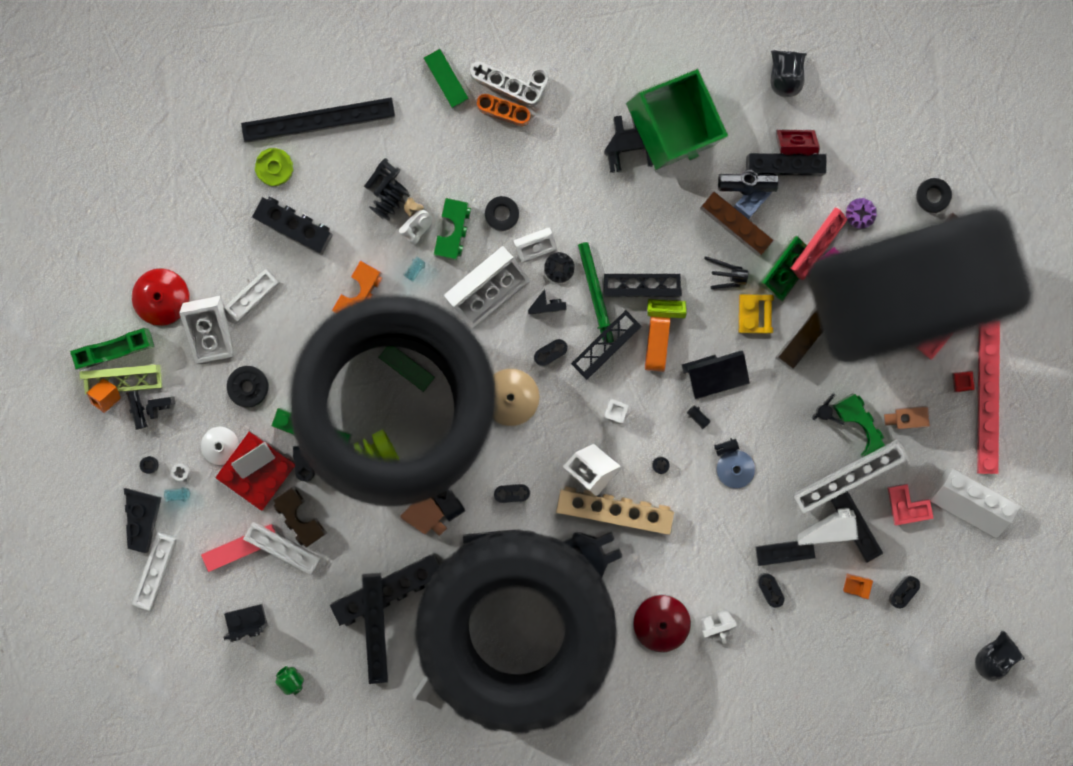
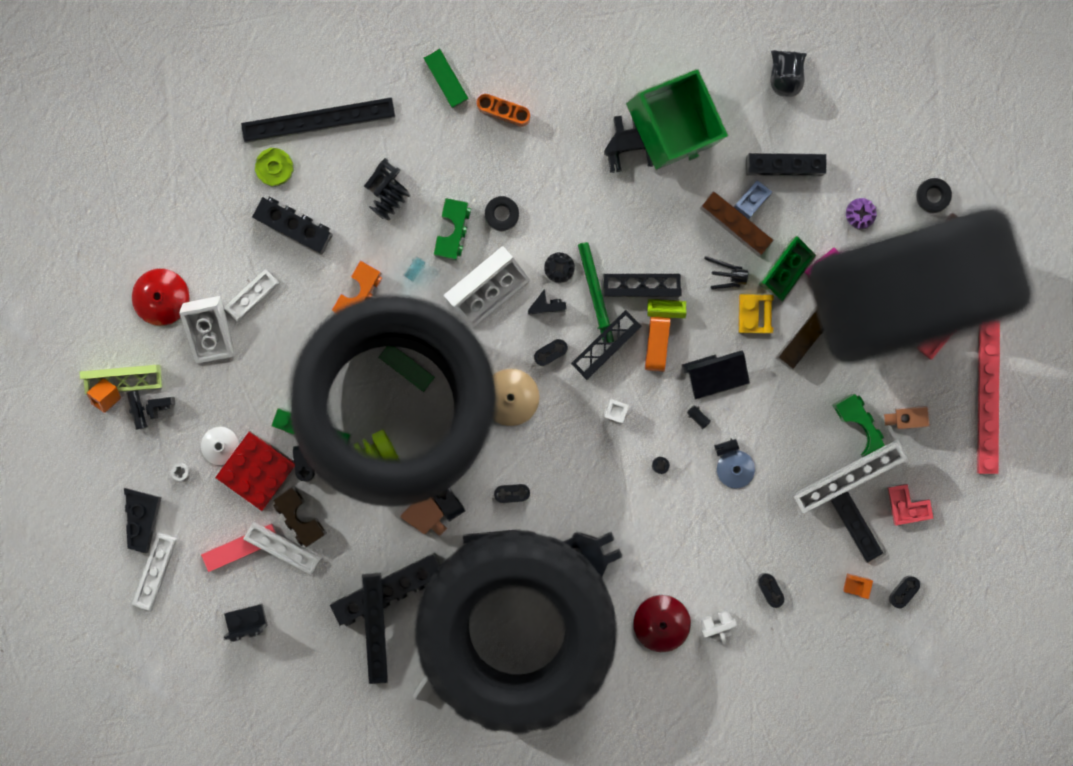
green arch [70,328,155,370] -> none
black bush [139,456,159,474] -> none
clear light blue pin [164,486,190,502] -> none
black wheel [226,366,268,408] -> none
white slope [231,442,275,479] -> none
green head [275,666,304,695] -> none
white plate [399,210,432,245] -> none
tan plate [404,198,424,217] -> none
white beam [470,62,548,107] -> none
white slope [514,228,557,262] -> none
tan brick [556,486,674,535] -> none
white slope [563,444,622,496] -> none
black piece [718,170,779,195] -> none
black plate [755,540,816,566] -> none
dark red plate [776,130,820,155] -> none
coral tile [790,207,848,280] -> none
white slope [798,508,858,545] -> none
black plant [812,393,845,425] -> none
white slope [930,468,1020,538] -> none
red tile [952,371,975,392] -> none
black piece [975,631,1025,681] -> none

